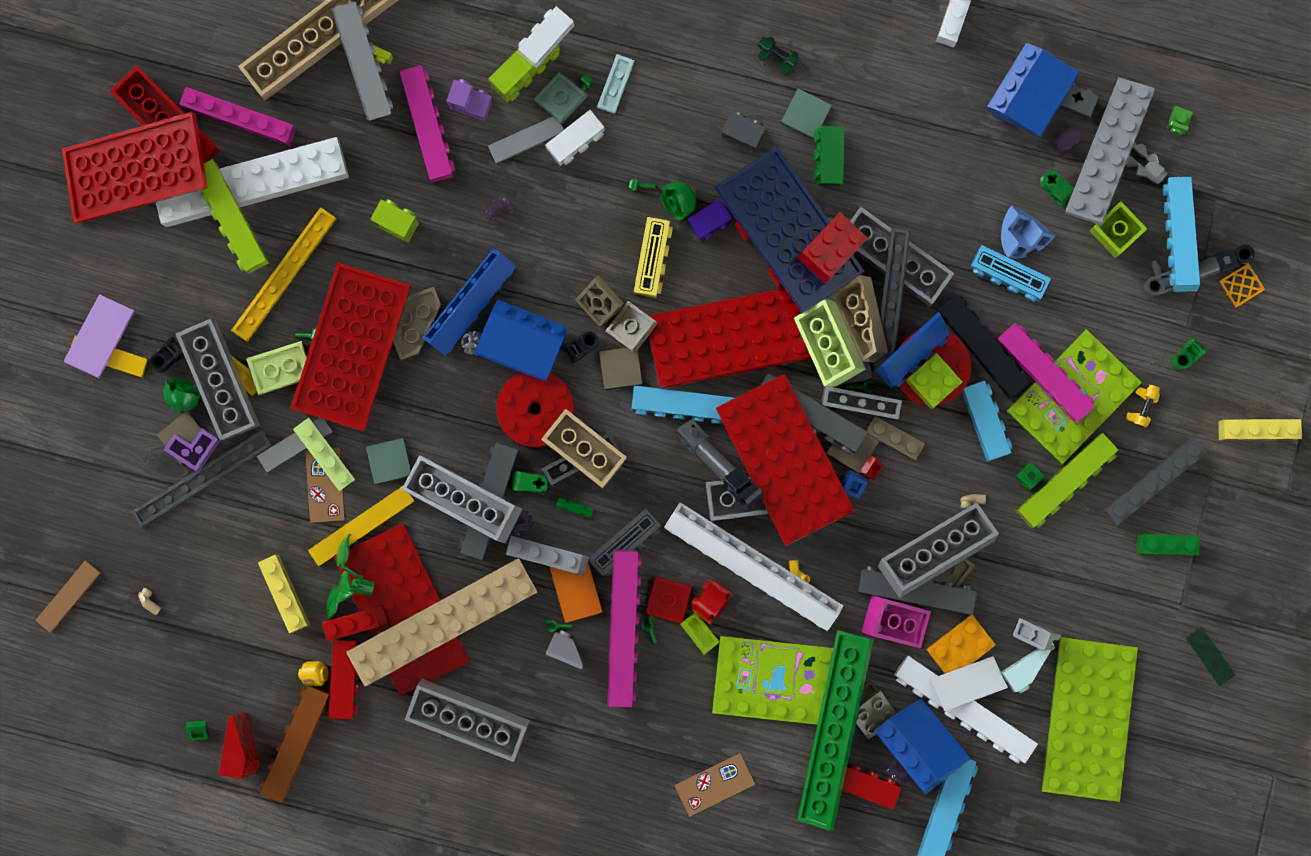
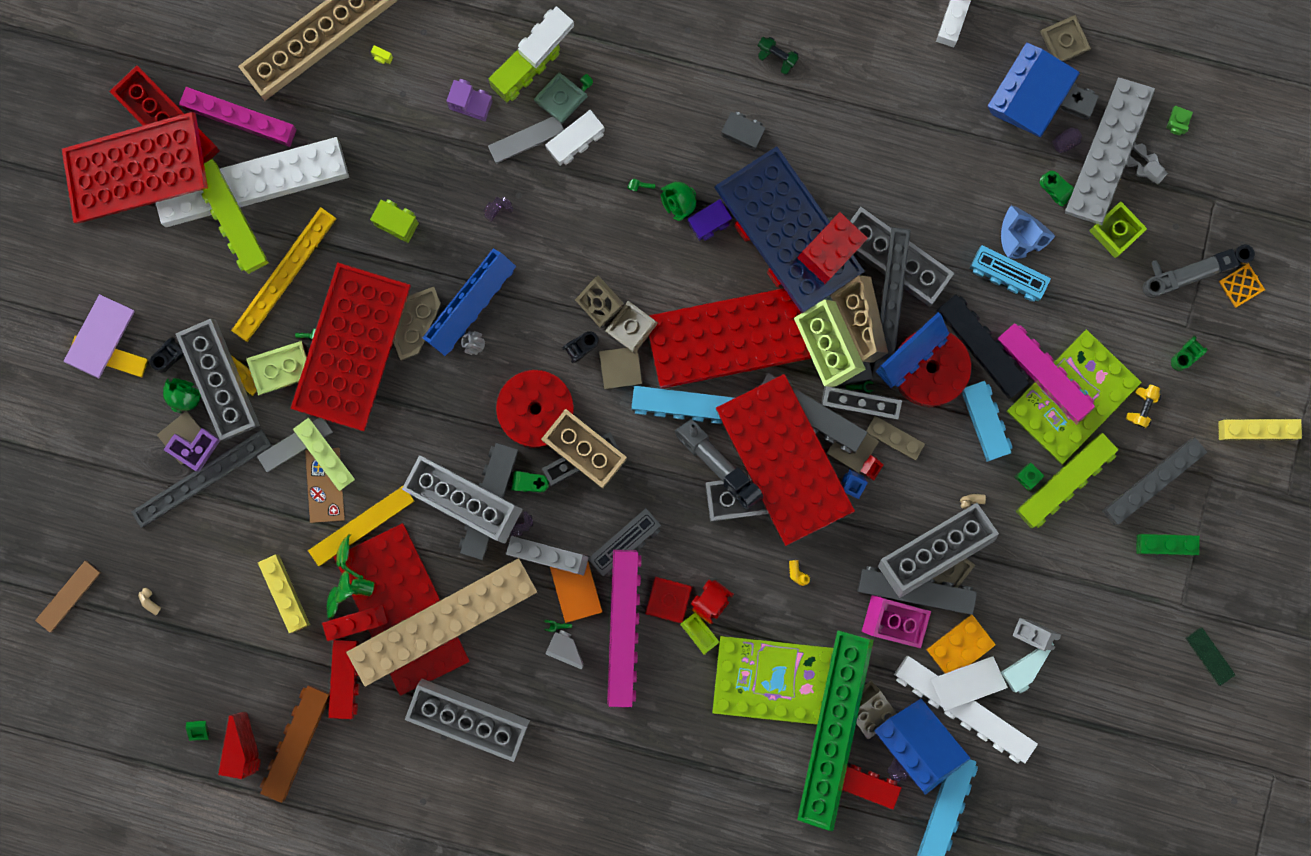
yellow head [298,661,329,687] -> none
light grey brick [331,2,393,121] -> none
sand green tile [366,438,411,484] -> none
dark pink brick [400,65,455,183] -> none
blue slope [474,300,569,382] -> none
green axle [556,498,594,518] -> none
light aqua tile [597,54,634,114] -> none
light yellow brick [634,217,673,298] -> none
green hand [642,615,657,644] -> none
white brick [664,503,843,631] -> none
medium nougat sticker [674,753,755,817] -> none
sand green tile [781,89,832,139] -> none
green brick [814,126,844,186] -> none
lime brick [906,353,962,409] -> none
lime plate [1042,637,1138,802] -> none
medium azure brick [1163,177,1200,292] -> none
none -> dark tan tile [1040,15,1091,62]

